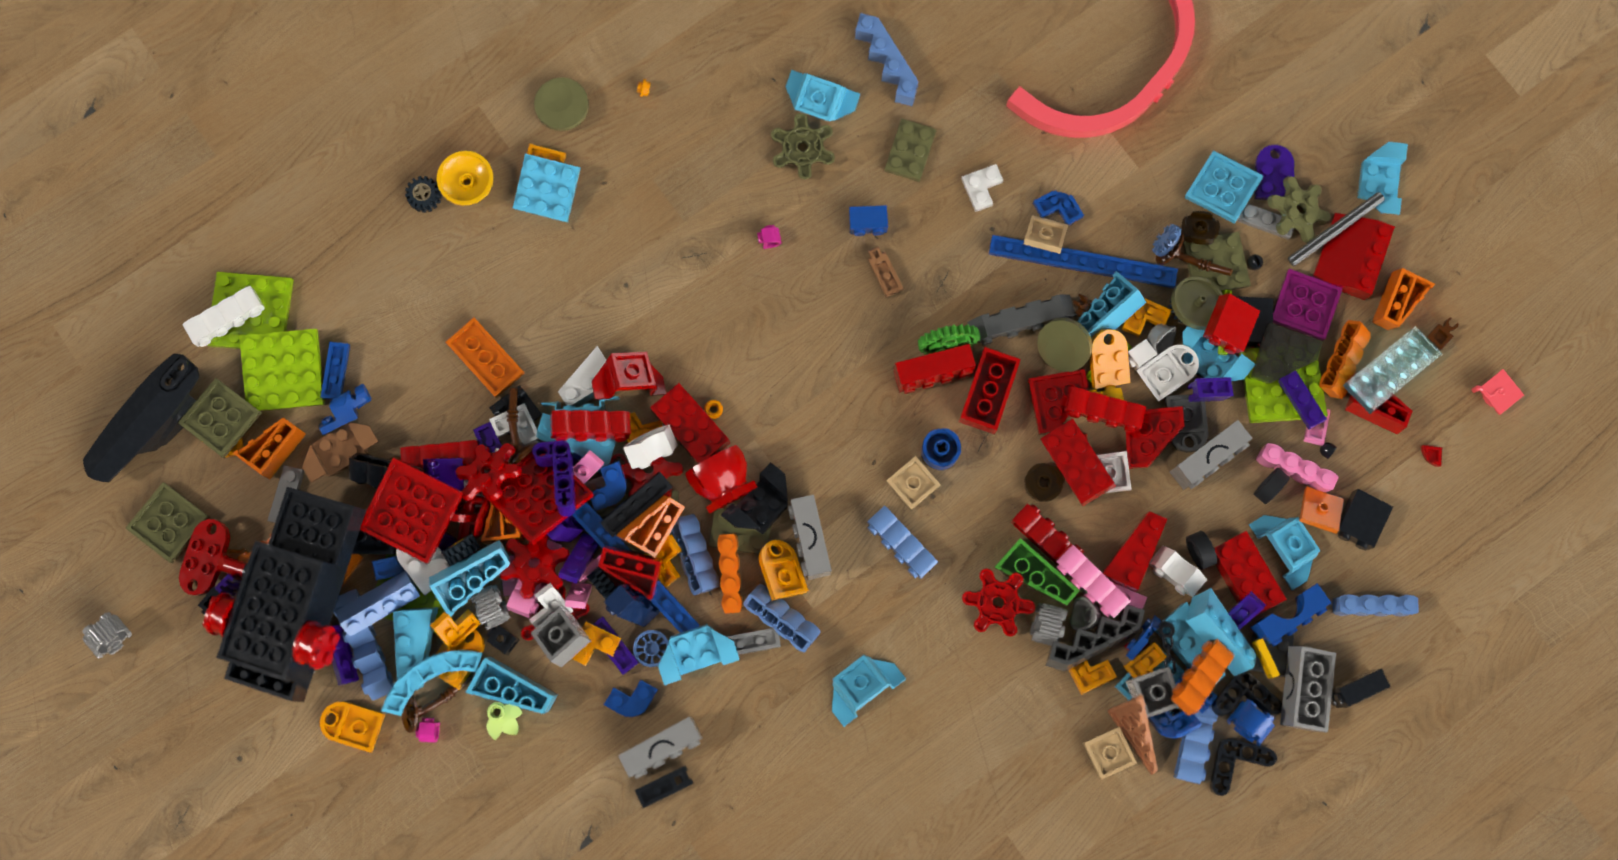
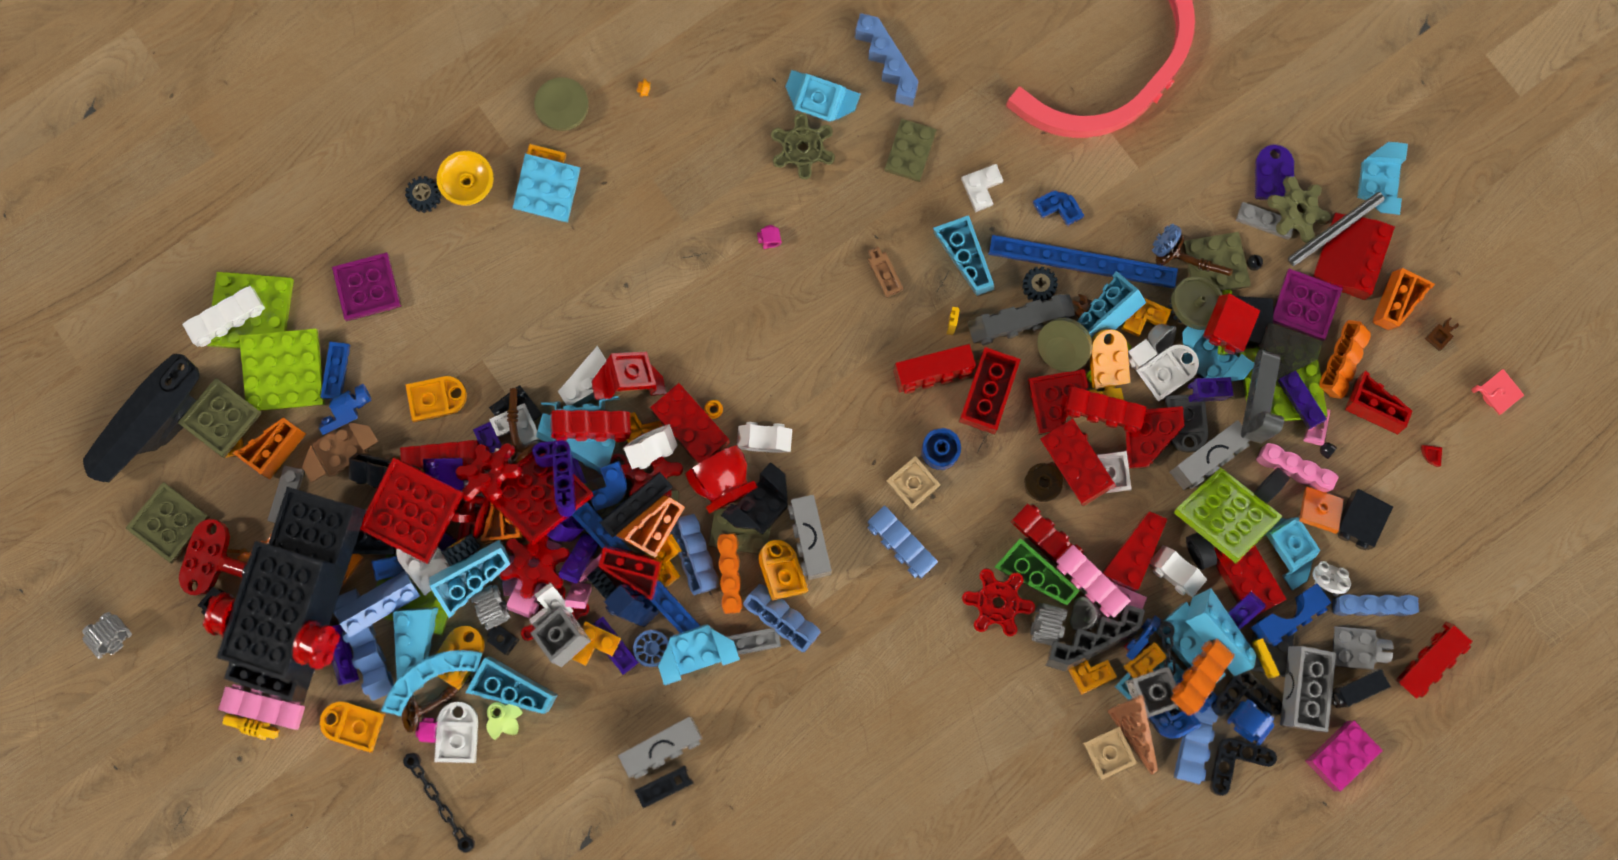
dark purple tile [215,574,242,596] -> none
light orange plate [430,609,481,651] -> none
orange plate [445,318,525,398] -> none
bright pink plate [573,450,605,484] -> none
blue plate [604,680,658,717] -> none
medium azure piece [832,655,906,727] -> none
blue brick [849,205,888,236] -> none
bright green gear [918,324,980,355] -> none
tan plate [1024,215,1068,254] -> none
dark brown plate [1181,211,1220,245] -> none
medium azure plate [1185,151,1263,224] -> none
clear light blue plate [1343,326,1442,414] -> none
none -> bright pink brick [218,684,305,729]
none -> yellow hinge [222,713,280,740]
none -> magenta plate [332,252,402,322]
none -> black piece [403,753,475,853]
none -> light orange plate [405,376,467,422]
none -> white plate [435,702,478,763]
none -> white brick [737,422,792,453]
none -> medium azure wedge [933,215,994,296]
none -> yellow tile [946,307,960,335]
none -> black wheel [1022,266,1058,302]
none -> lime plate [1174,468,1282,563]
none -> dark grey beam [1241,349,1284,443]
none -> dark pink brick [1305,720,1383,792]
none -> white plate [1312,561,1351,596]
none -> light grey plate [1333,626,1393,670]
none -> red wedge [1395,621,1473,699]

